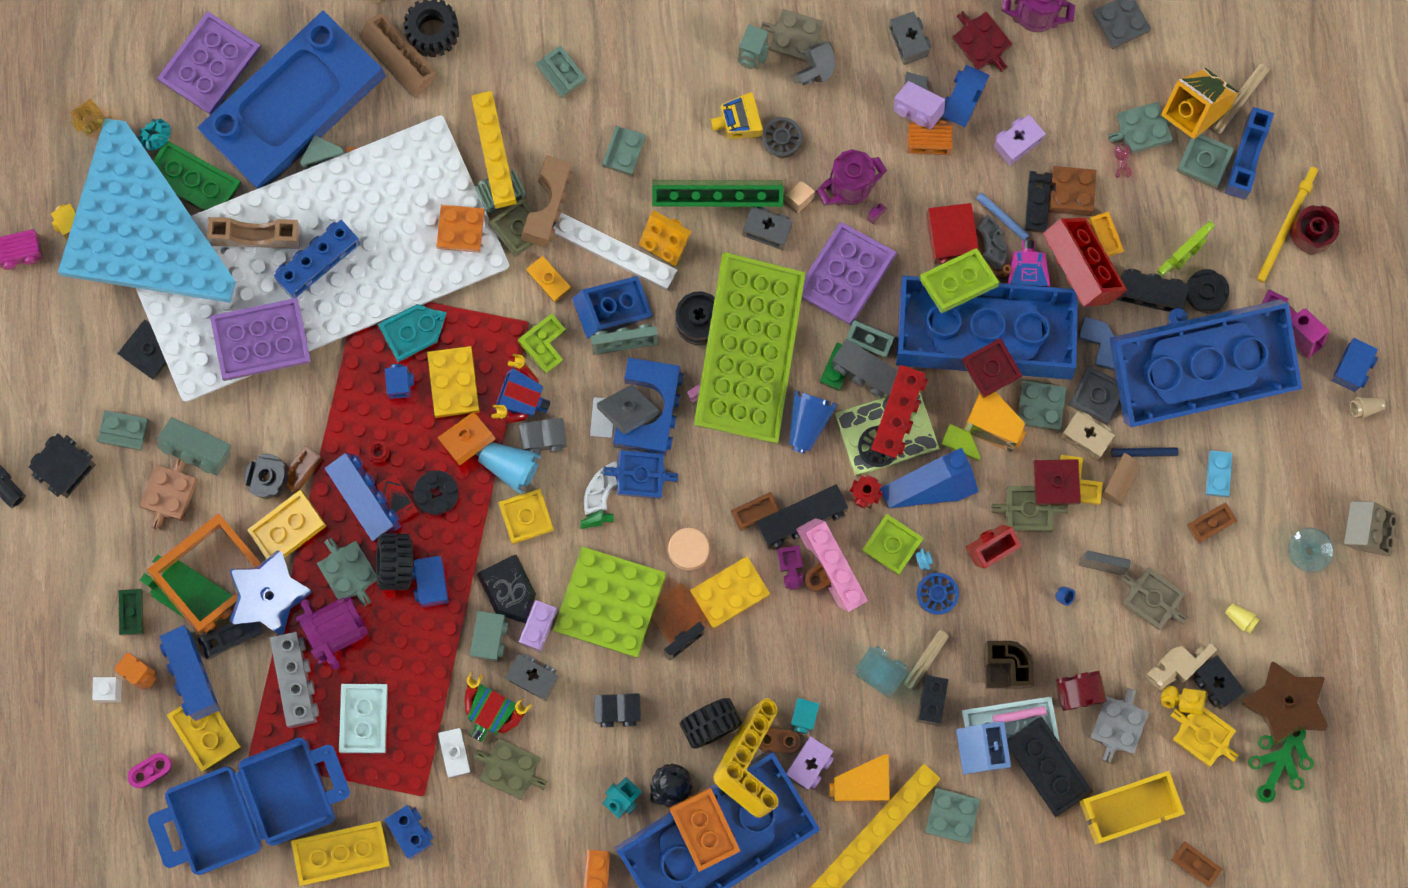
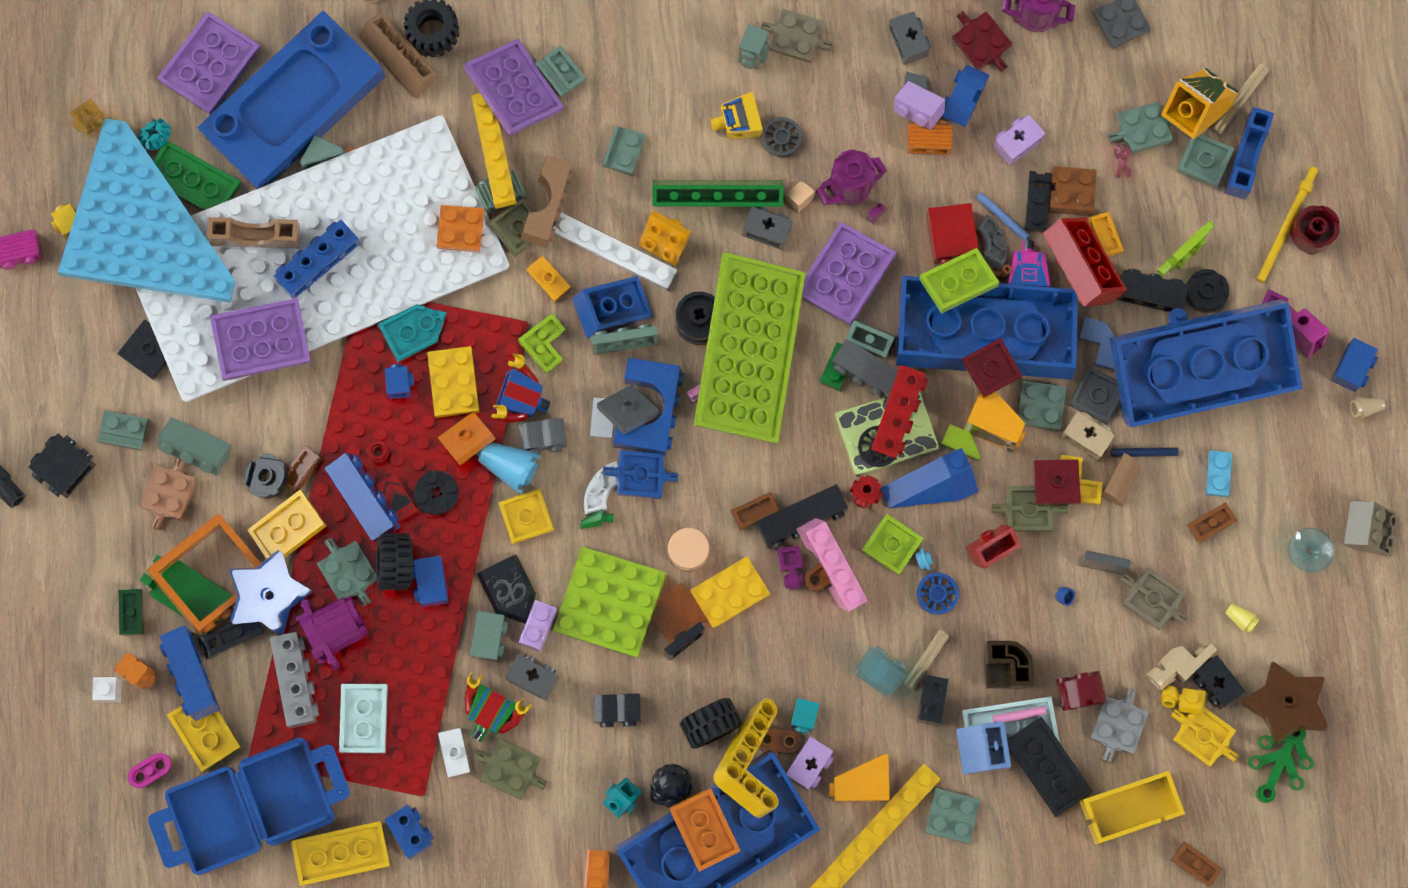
blue cone [789,390,837,454] -> none
dark grey brick [791,42,835,86] -> none
none -> medium lavender plate [463,39,564,137]

